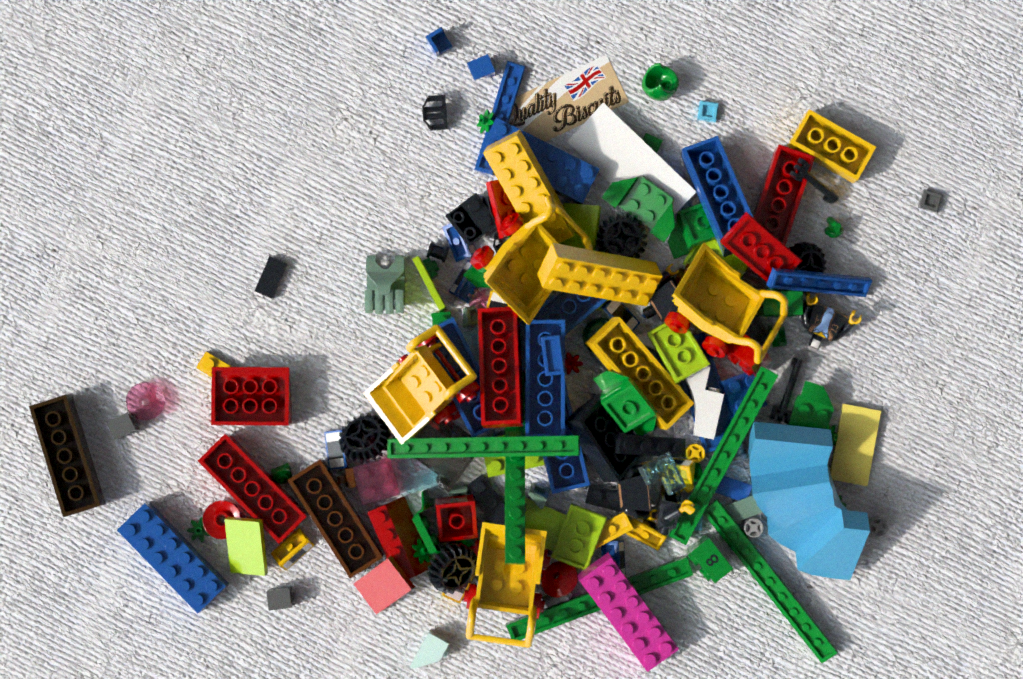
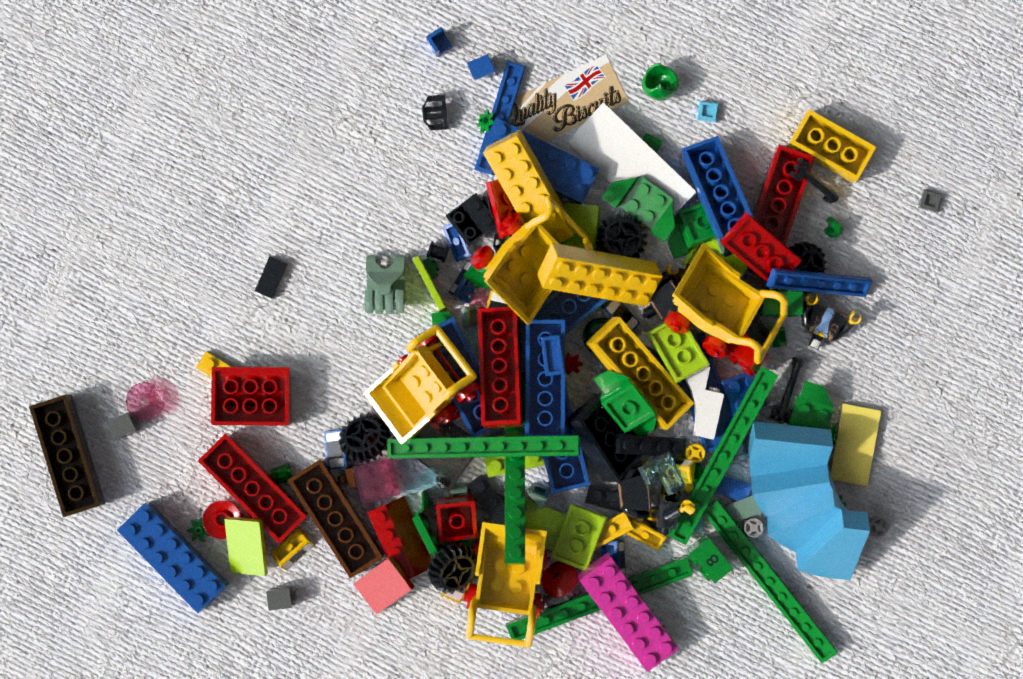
light aqua slope [410,630,451,669] -> none
green plant [412,539,430,564] -> none

